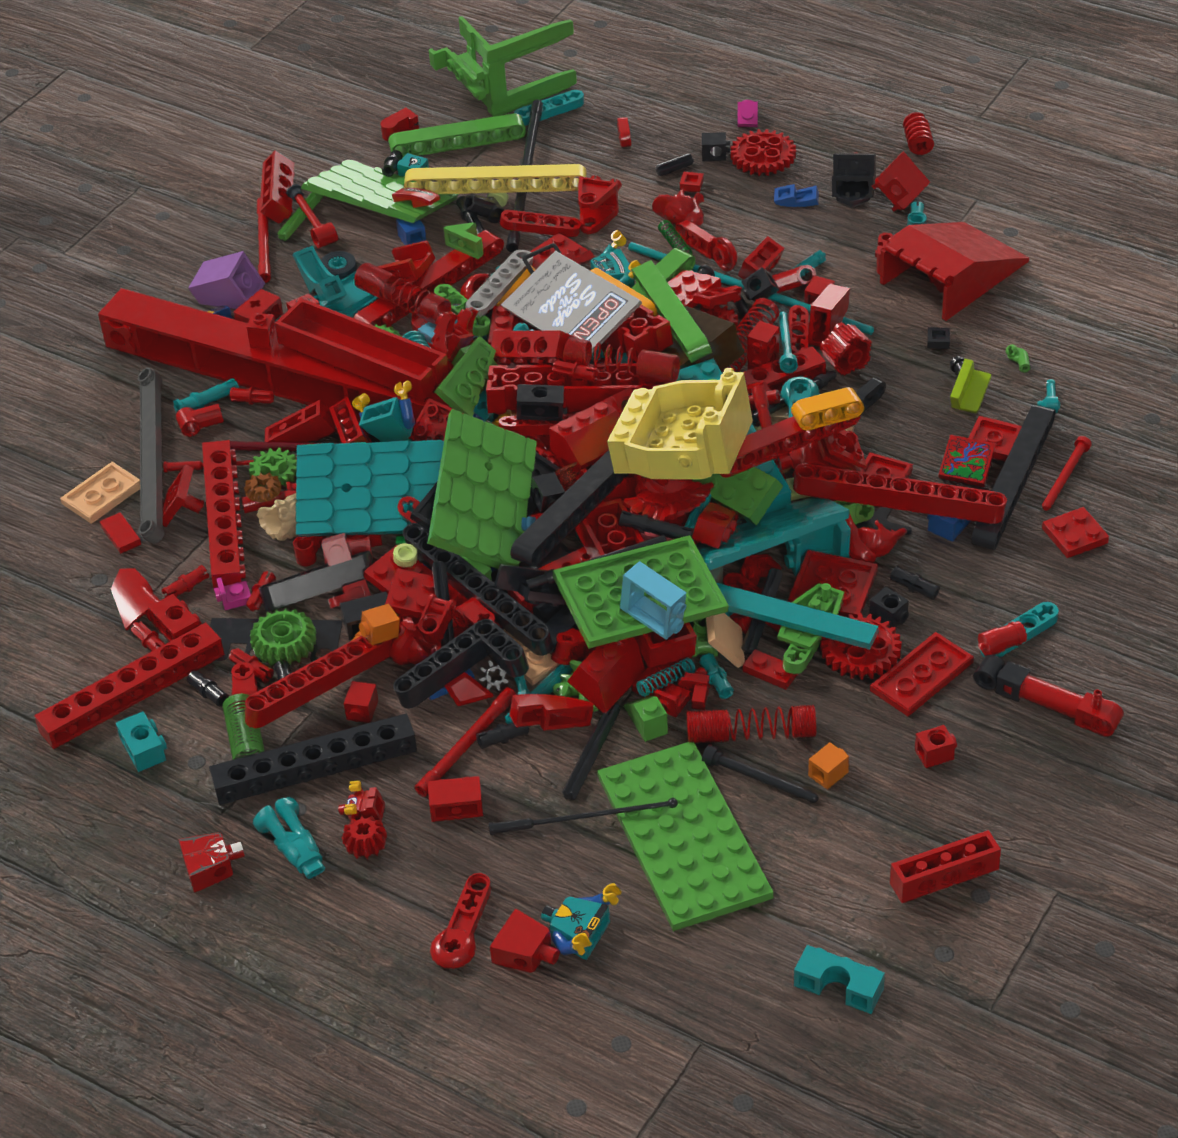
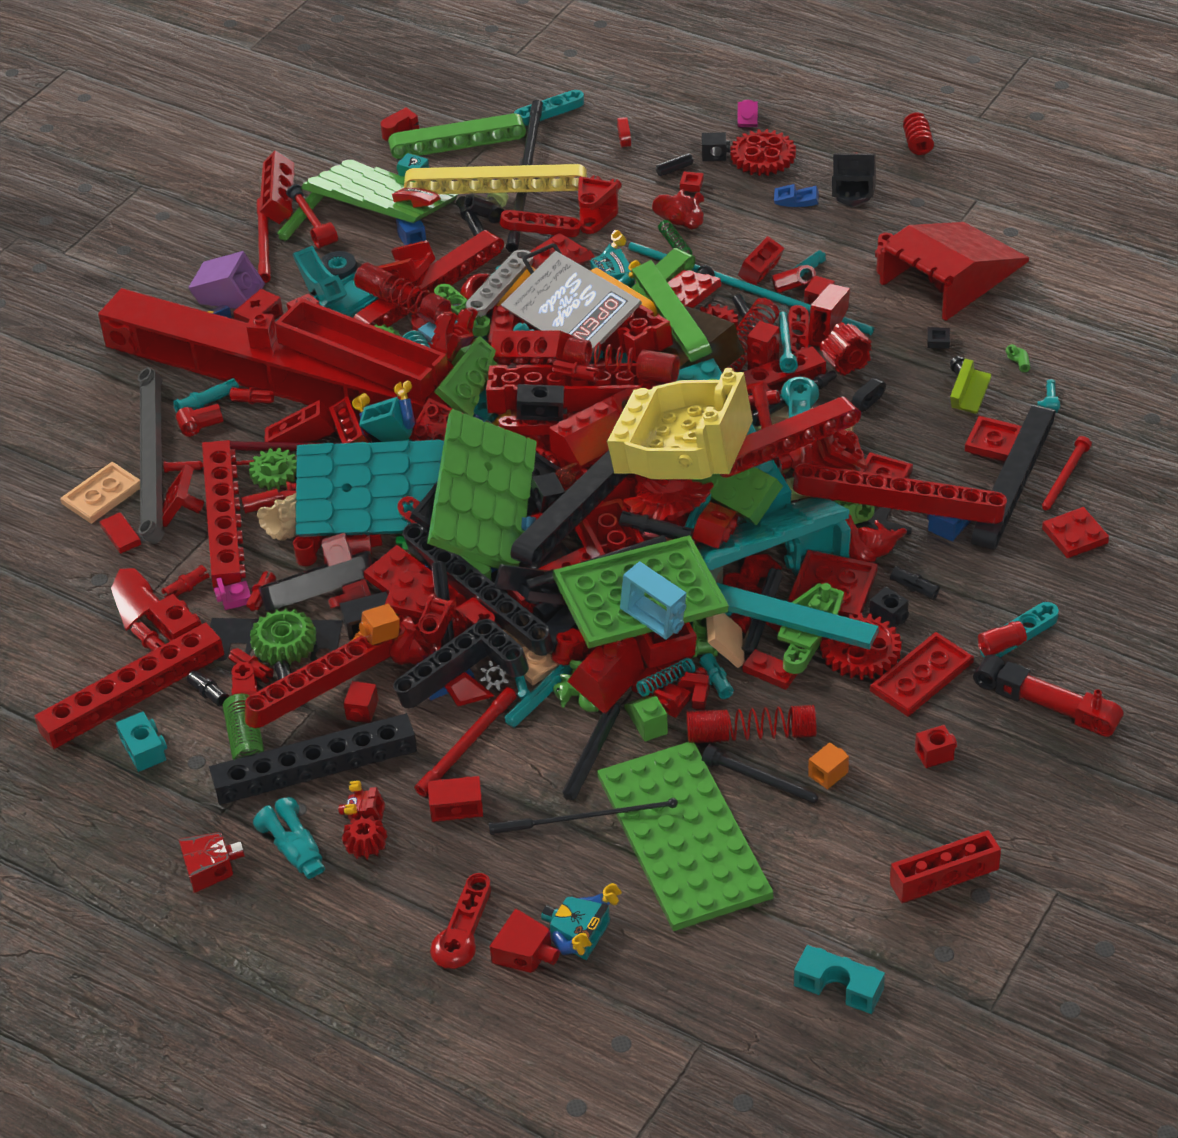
dark orange gear [244,472,281,502] -> none
black pin [382,150,403,177] -> none
yellowish green tile [393,543,417,567] -> none
bright green piece [429,16,577,117] -> none
bright green slope [444,222,483,259] -> none
black pin [476,722,529,749] -> none
red slope [509,694,594,731] -> none
red beam [675,220,737,272] -> none
red hinge [693,285,742,309] -> none
black brick [741,267,780,301] -> none
light orange beam [791,387,864,430] -> none
red piece [872,151,930,212] -> none
teal pin [907,202,927,226] -> none
tile [939,435,996,487] -> none

